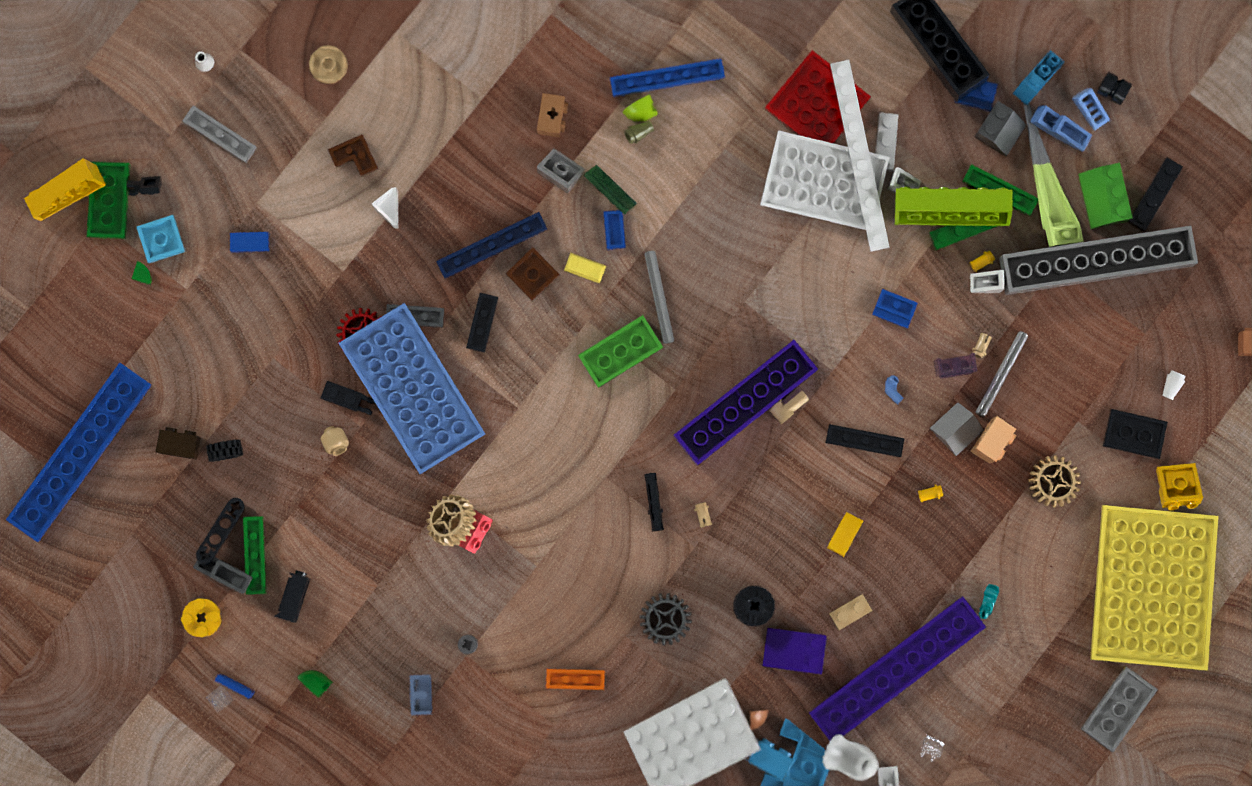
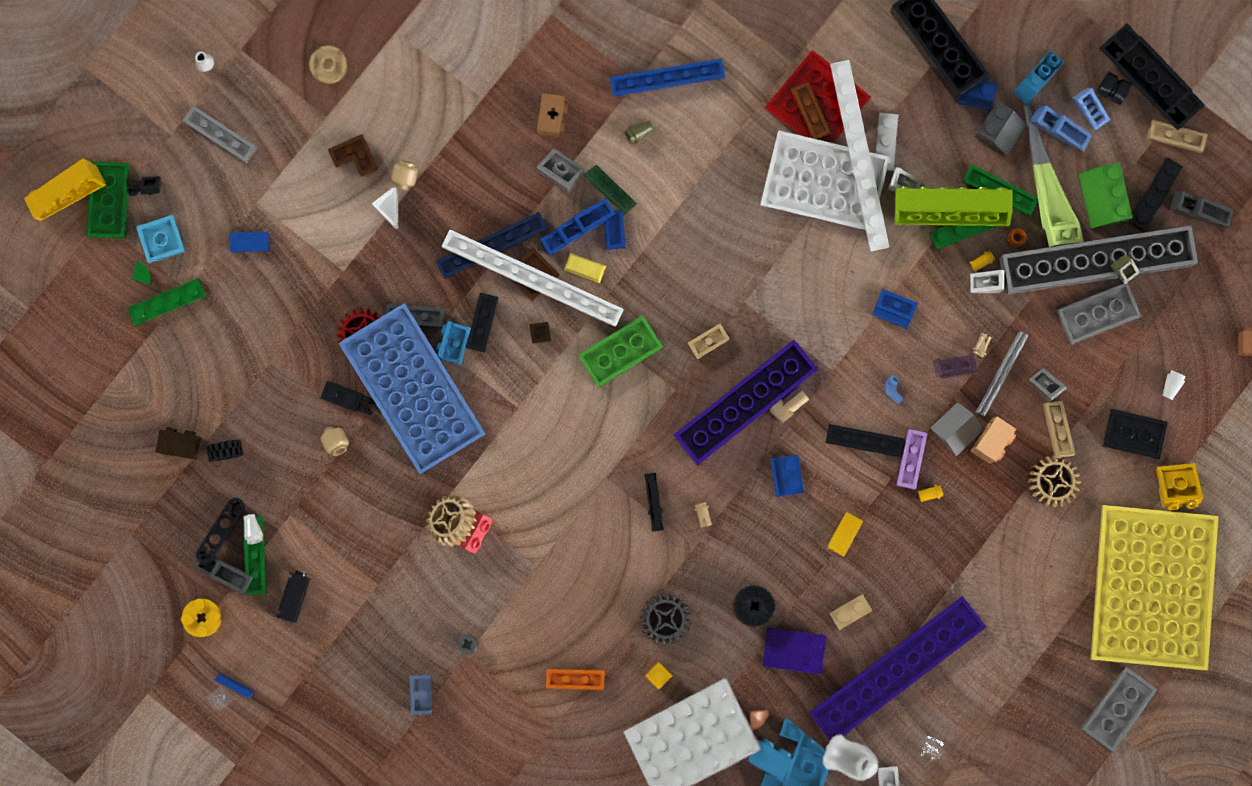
blue plate [6,363,152,542] -> none
green brick [297,670,333,697] -> none
lime brick [622,95,658,122] -> none
light grey axle [644,251,674,344] -> none
teal piece [979,584,1000,619] -> none
none -> green plate [127,278,206,326]
none -> white cone [243,514,264,544]
none -> tan head [391,161,418,190]
none -> dark azure bracket [435,321,471,365]
none -> white plate [441,230,624,327]
none -> dark brown plate [529,322,551,344]
none -> blue slope [539,198,616,257]
none -> yellow brick [645,662,672,690]
none -> tan plate [687,324,730,360]
none -> blue plate [770,455,804,497]
none -> dark orange tile [791,82,831,140]
none -> lavender plate [896,429,928,490]
none -> orange plate [1008,228,1027,247]
none -> light grey slope [1029,368,1067,403]
none -> tan tile [1043,401,1075,458]
none -> light grey tile [1056,283,1142,345]
none -> black slope [1099,23,1205,131]
none -> olive slope [1111,255,1140,284]
none -> tan tile [1147,120,1208,154]
none -> dark grey slope [1169,191,1234,228]

